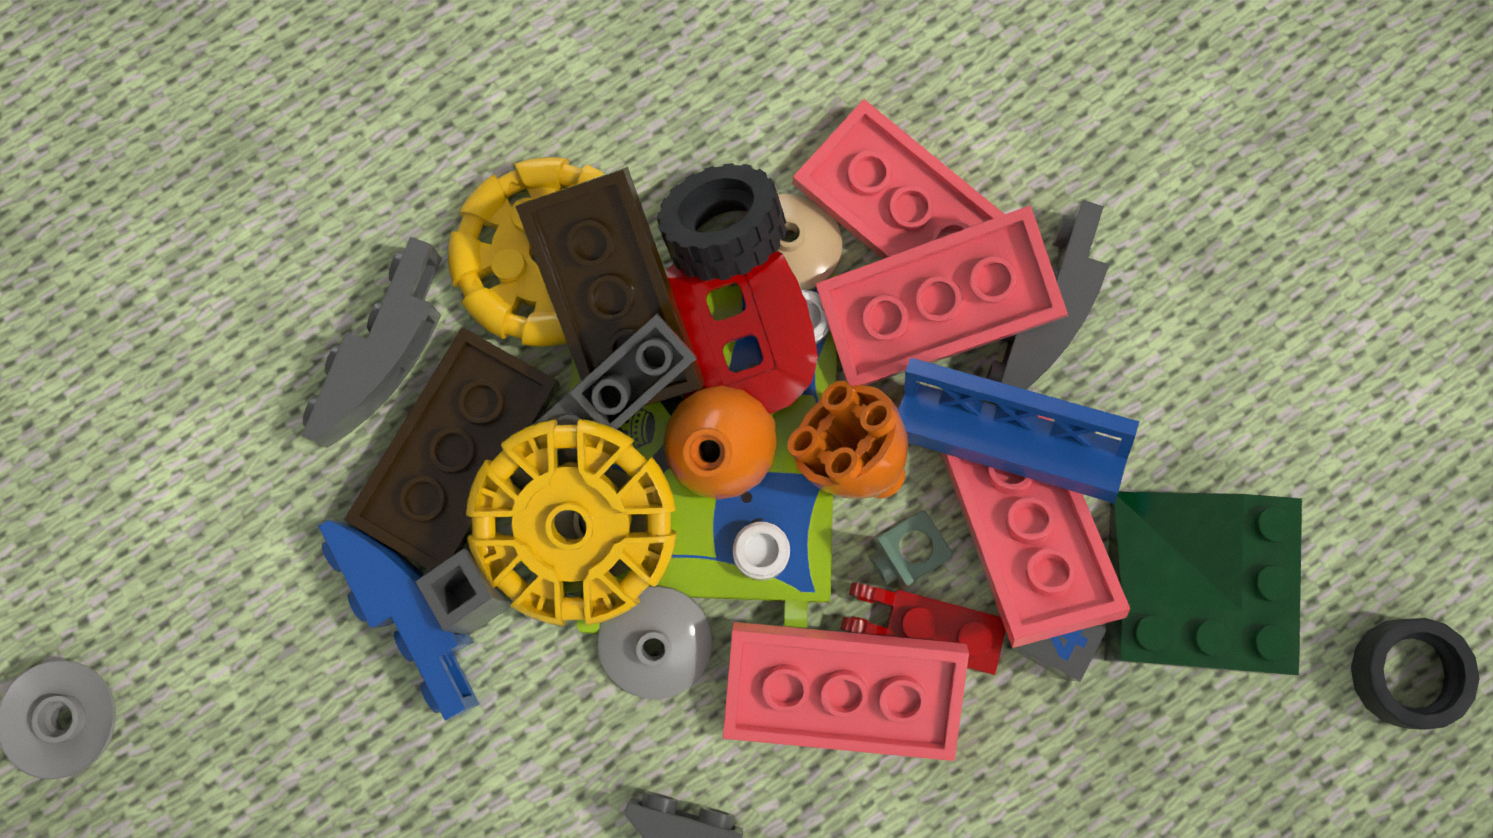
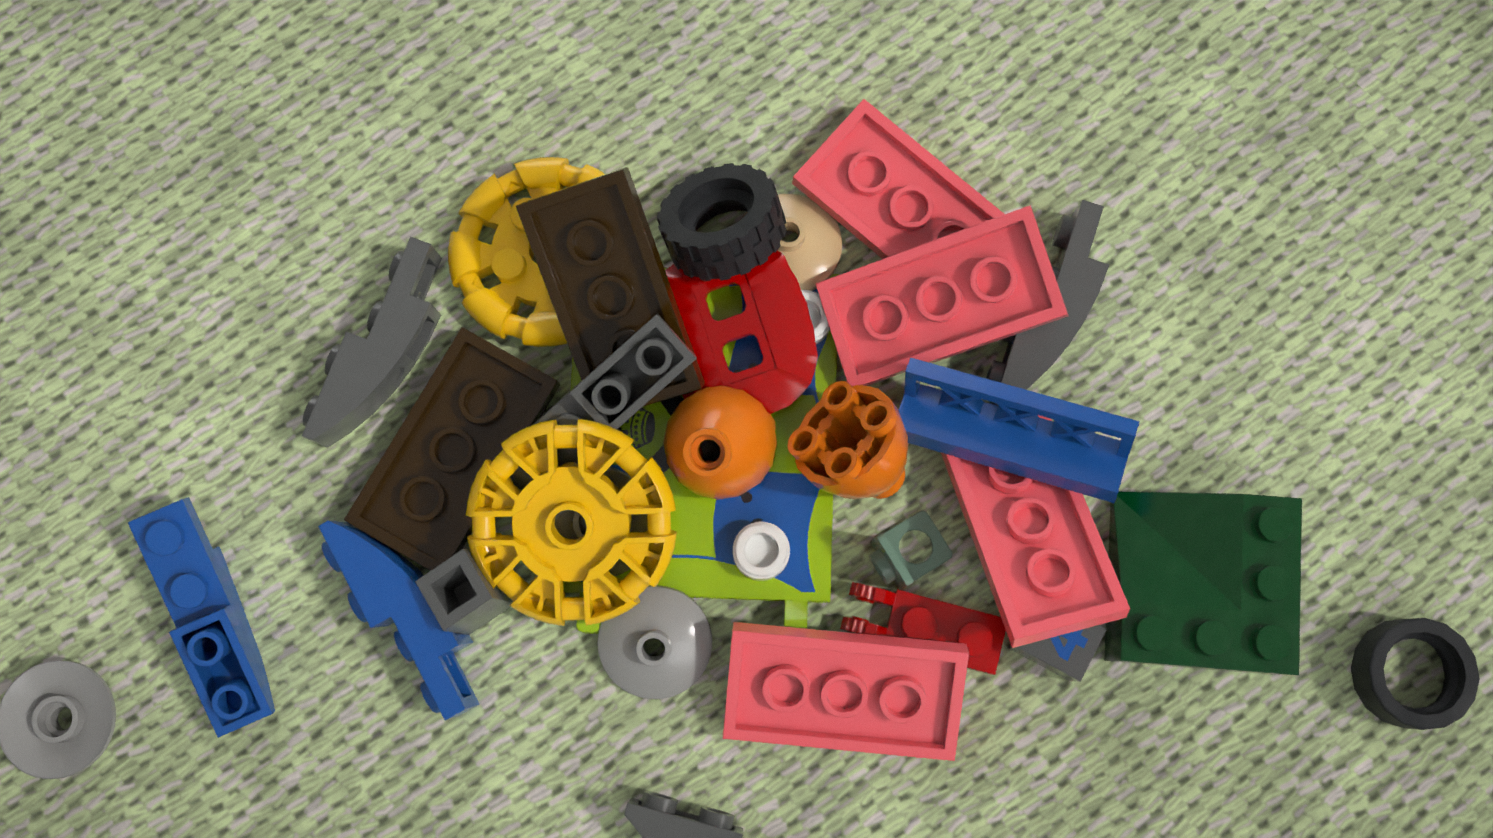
none -> blue slope [128,497,275,738]

